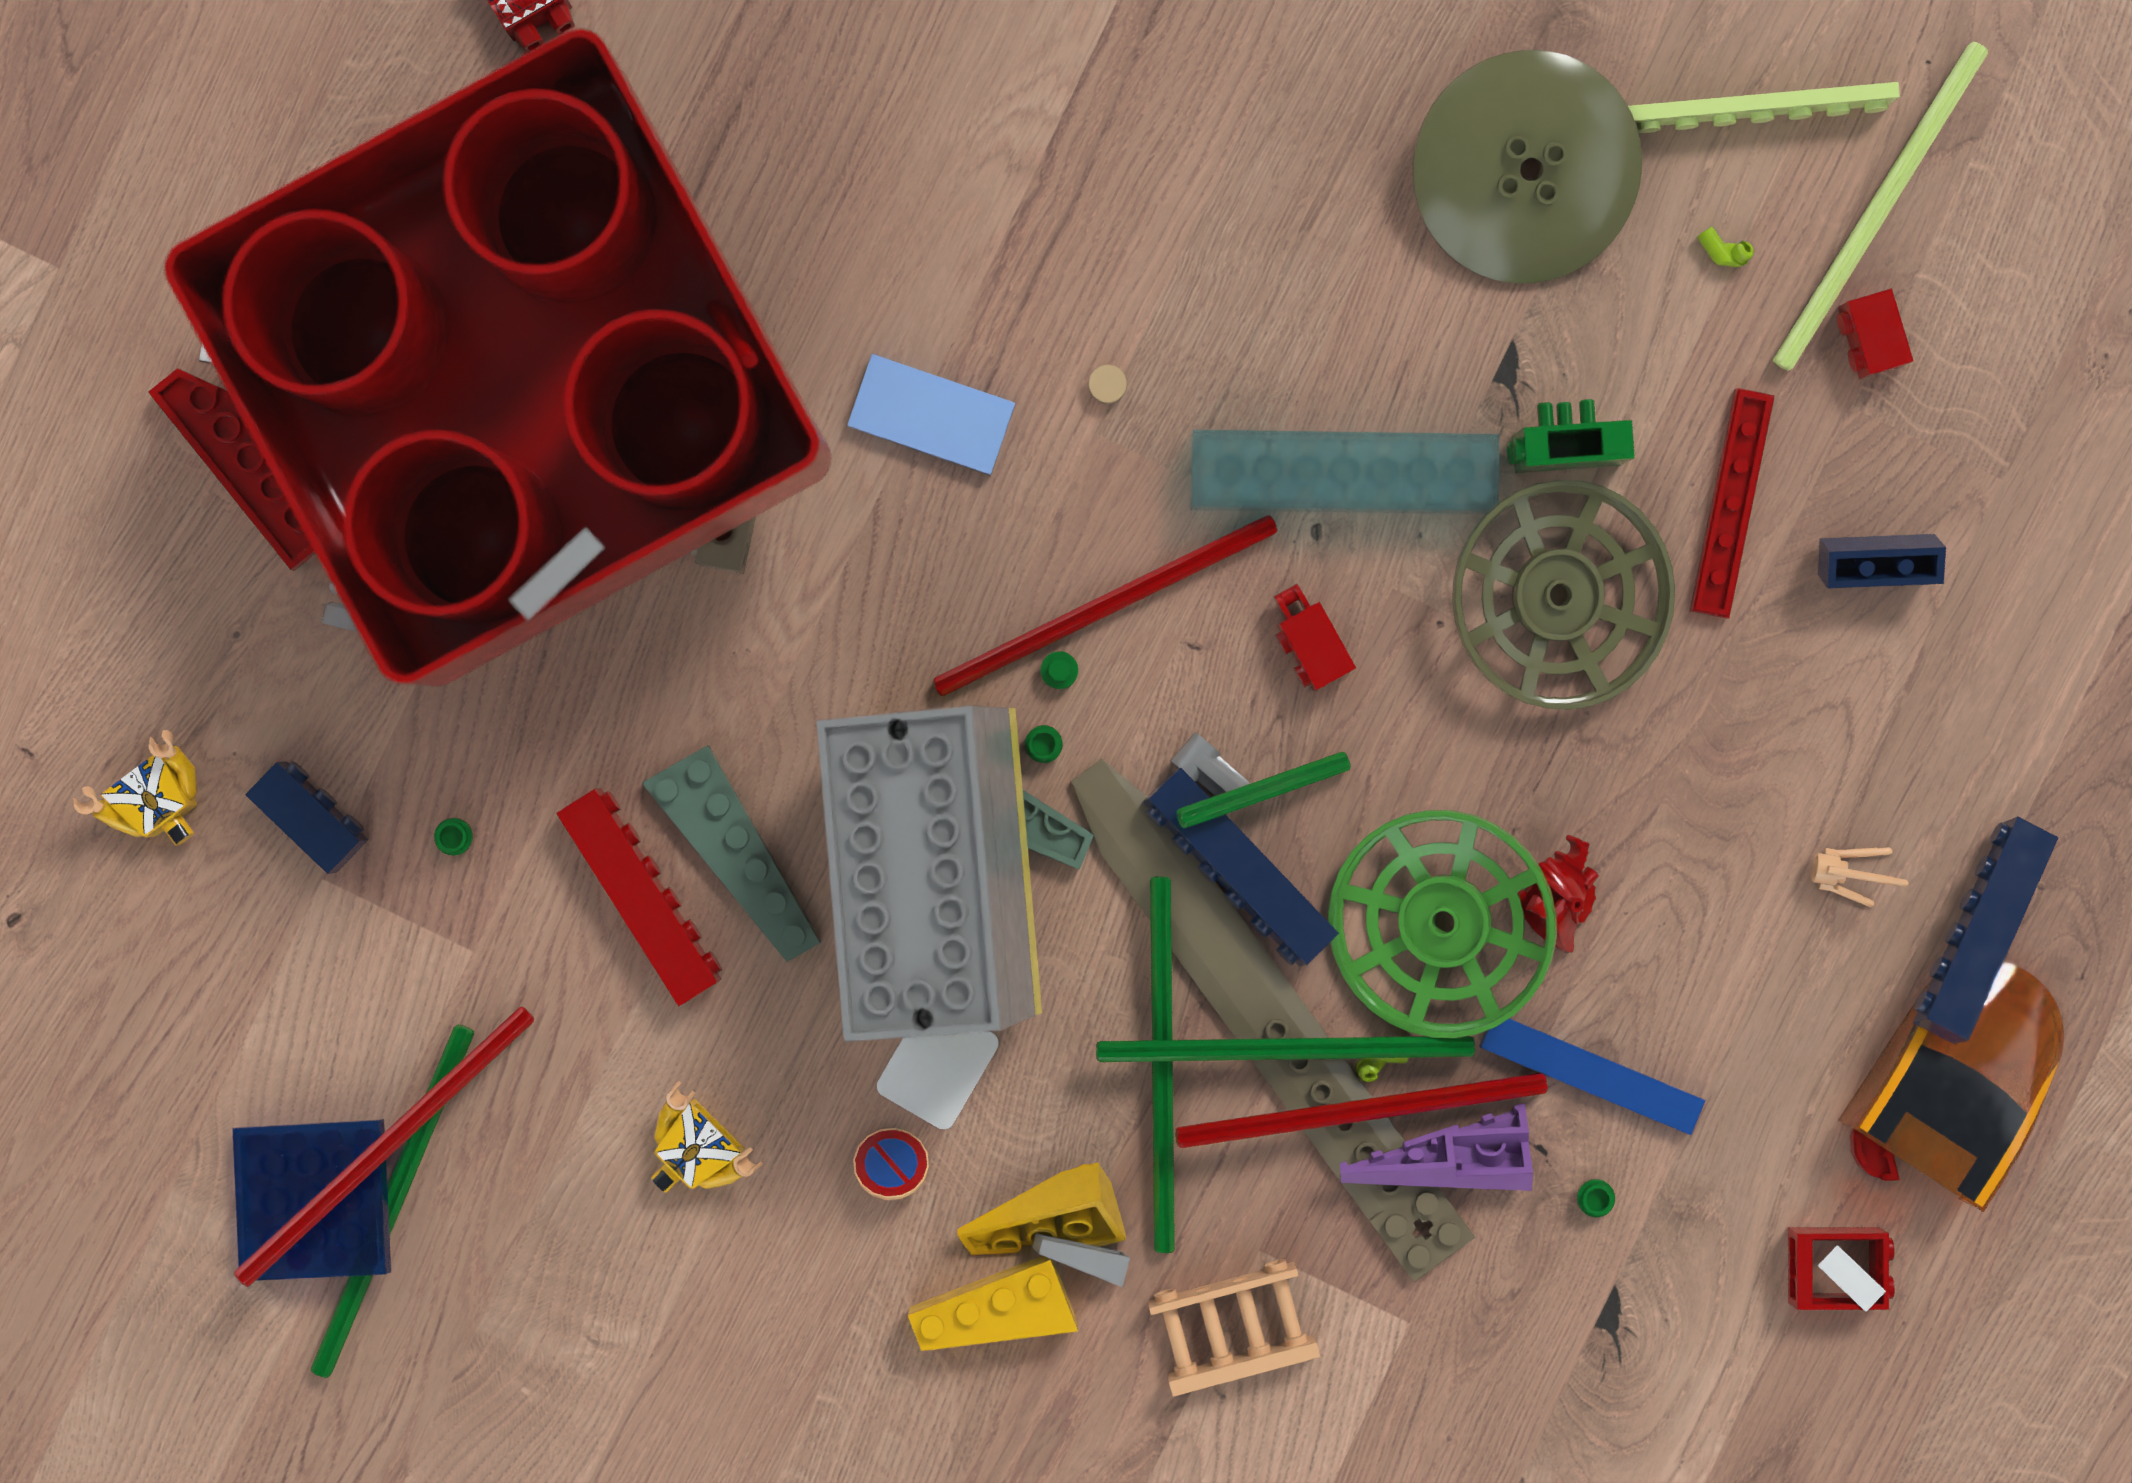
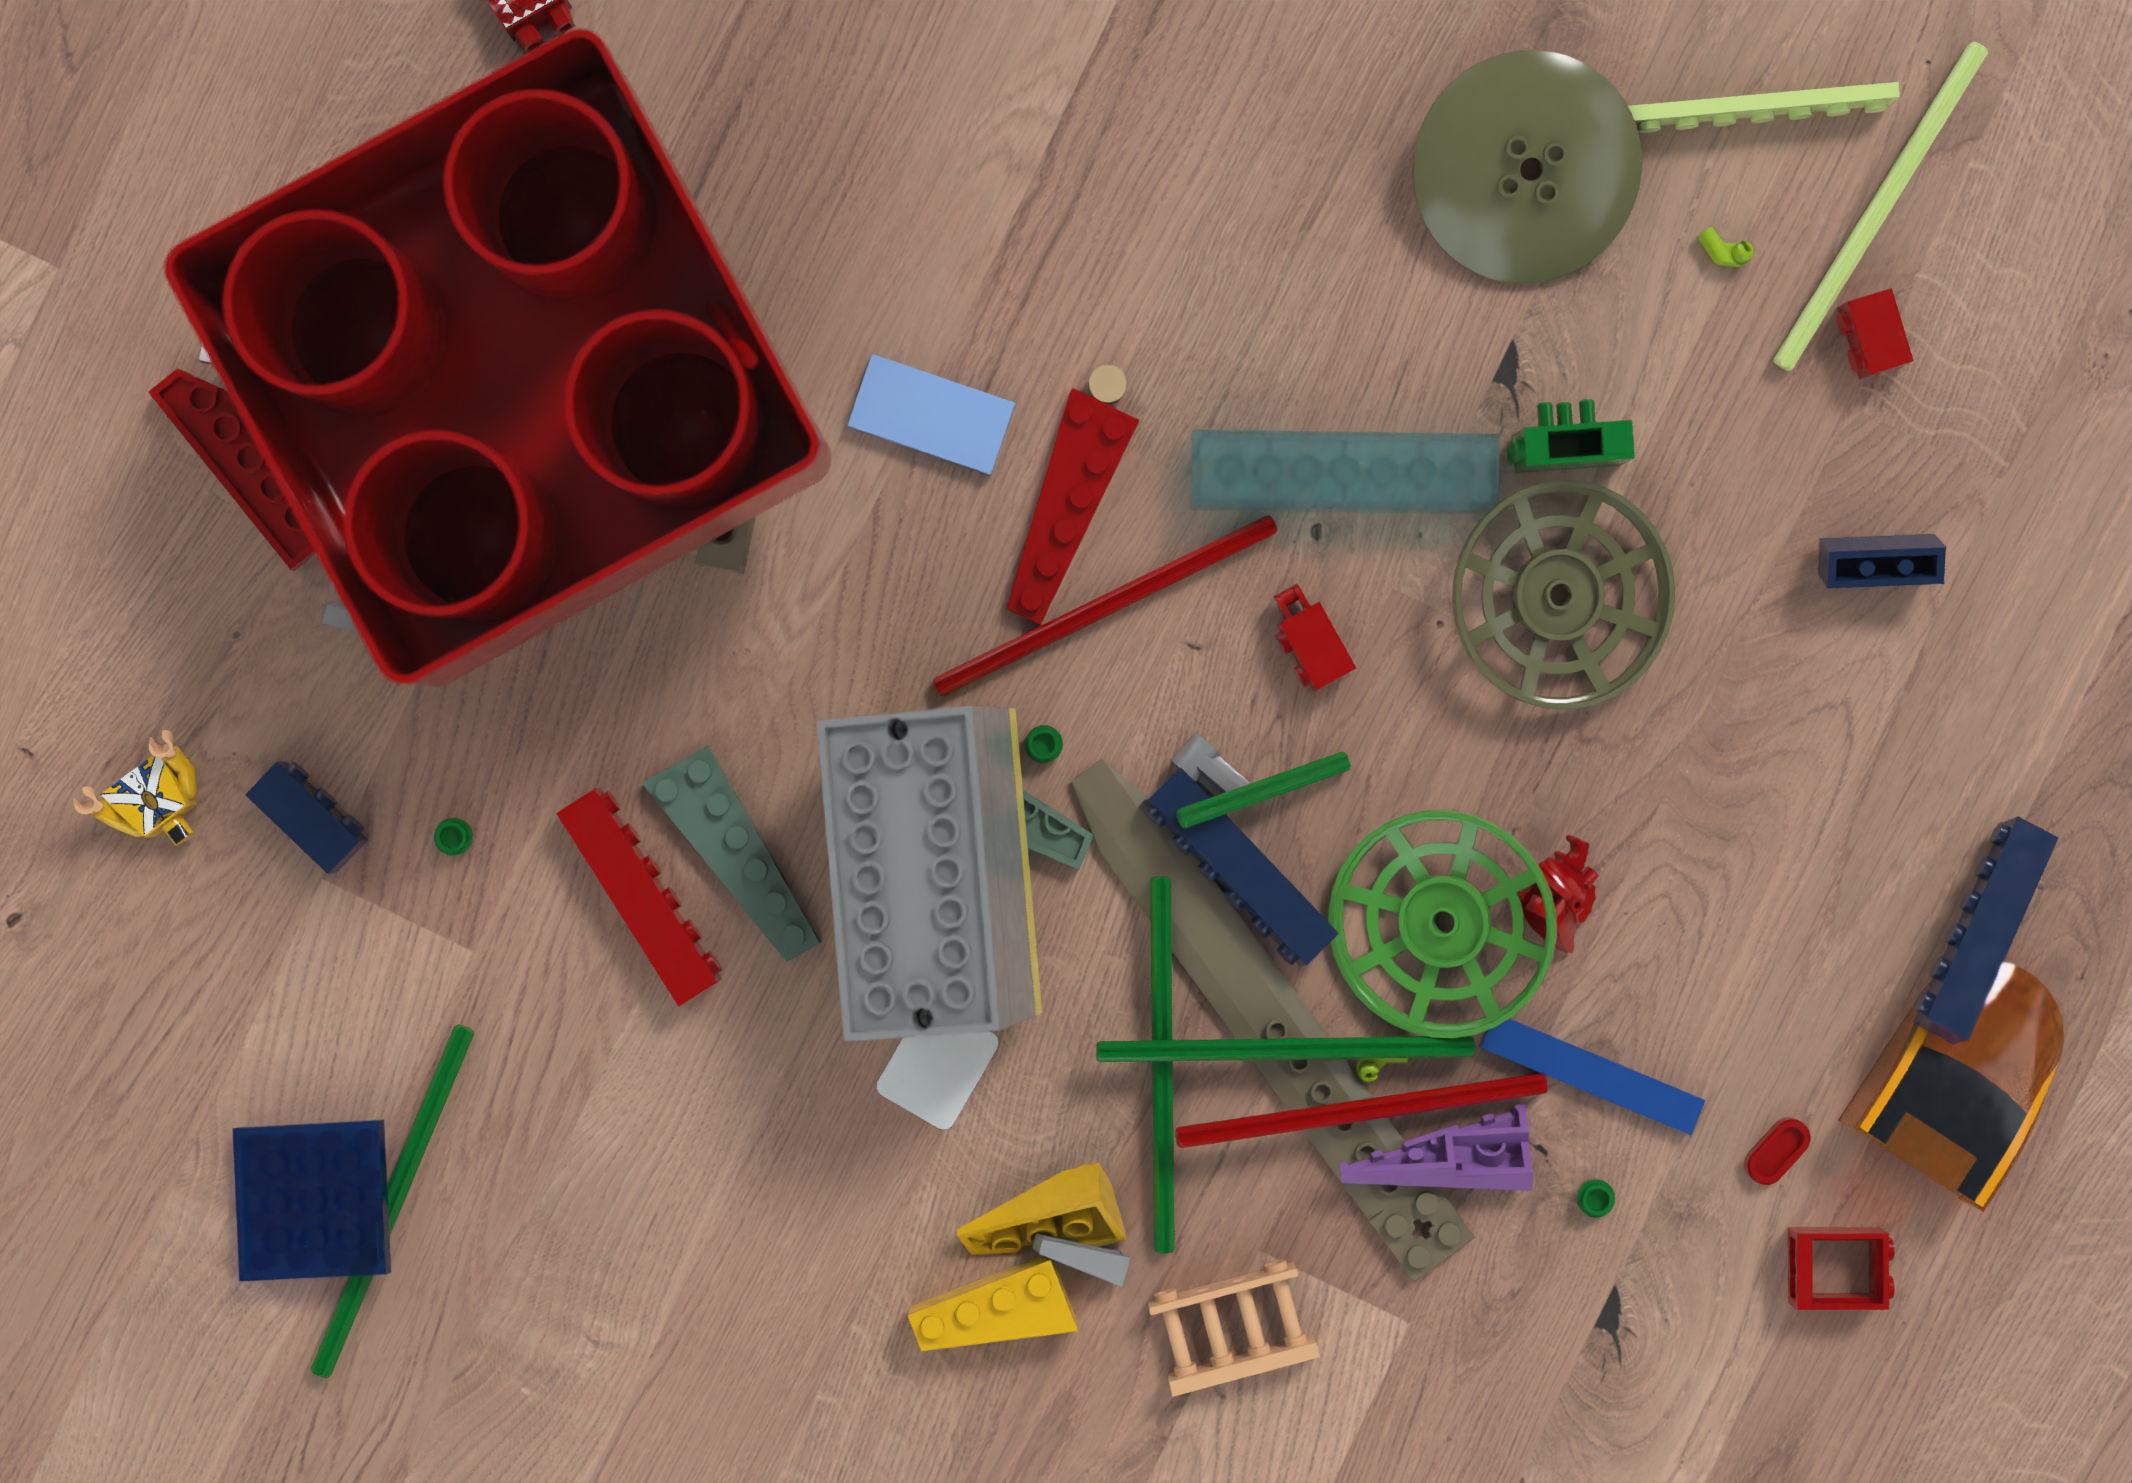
red axle [234,1007,534,1287] -> none
light grey piece [508,528,604,620] -> none
torso [651,1081,763,1193] -> none
piece [853,1128,929,1200] -> none
green plate [1041,651,1078,689] -> none
red tile [1690,388,1775,619] -> none
light nougat plant [1811,847,1909,907] -> none
white sticker [1818,1245,1886,1312] -> none
red tile [1850,1108,1900,1181] -> none
none -> red wing [1006,388,1140,626]
none -> red tile [1744,1117,1811,1185]

